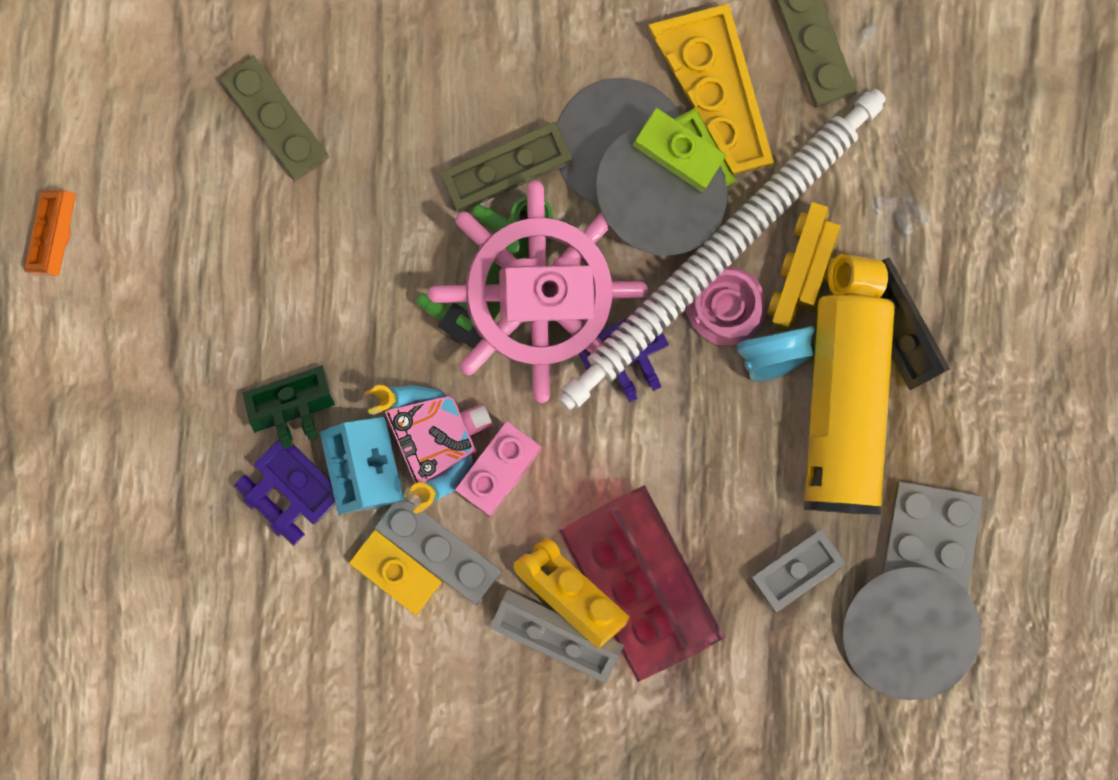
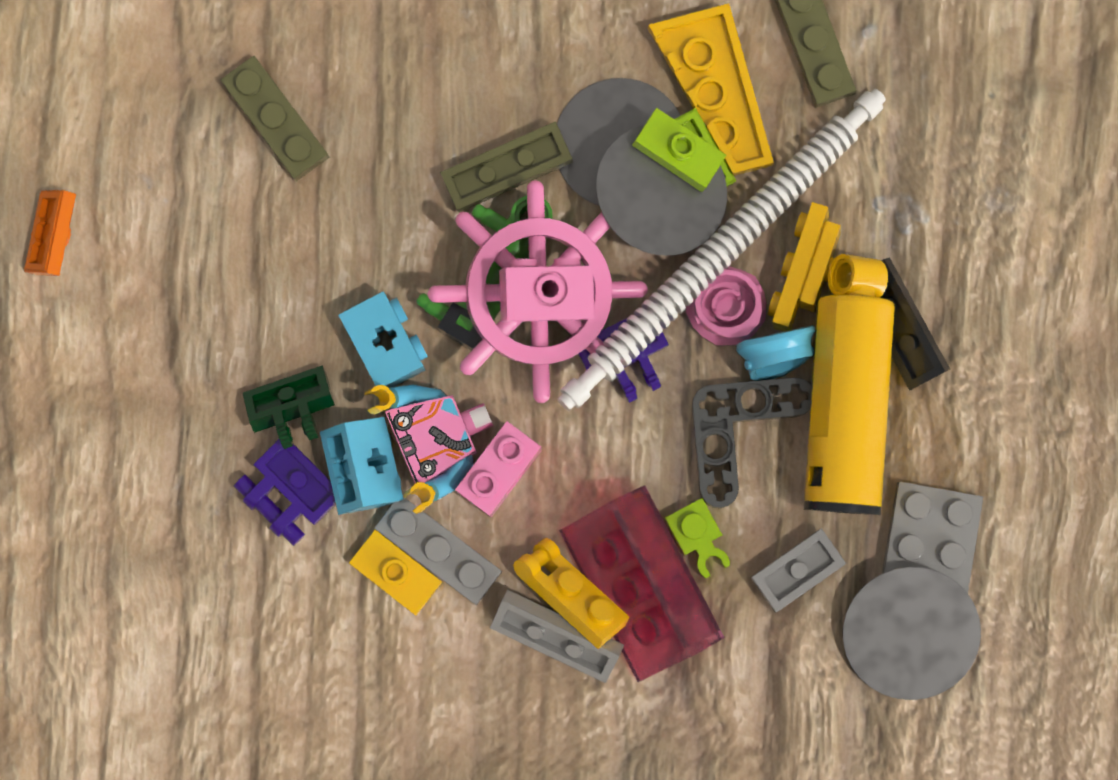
none -> medium azure brick [339,291,428,388]
none -> lime plate [664,498,730,578]
none -> dark grey beam [692,378,812,509]

